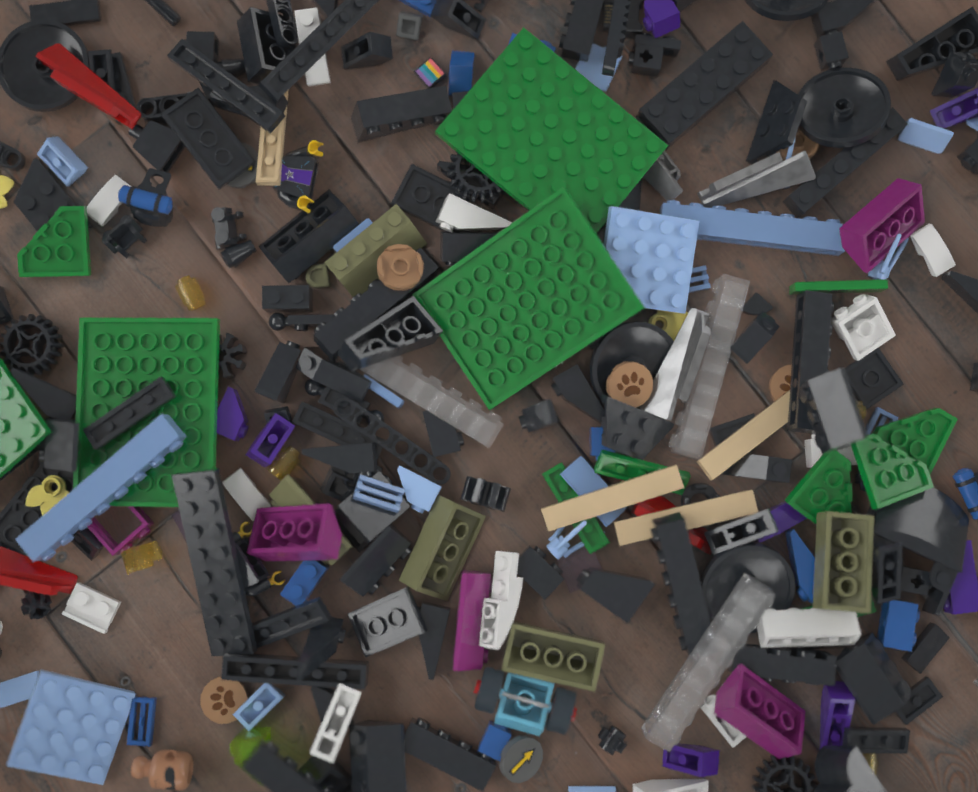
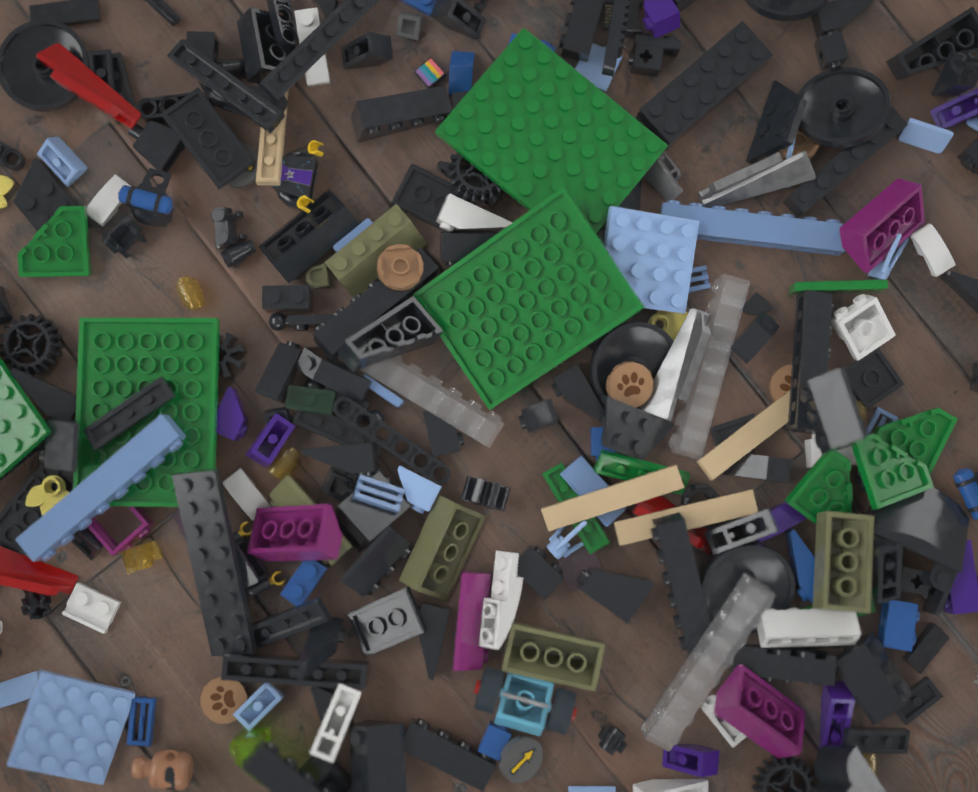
none -> clear green plate [285,385,336,415]

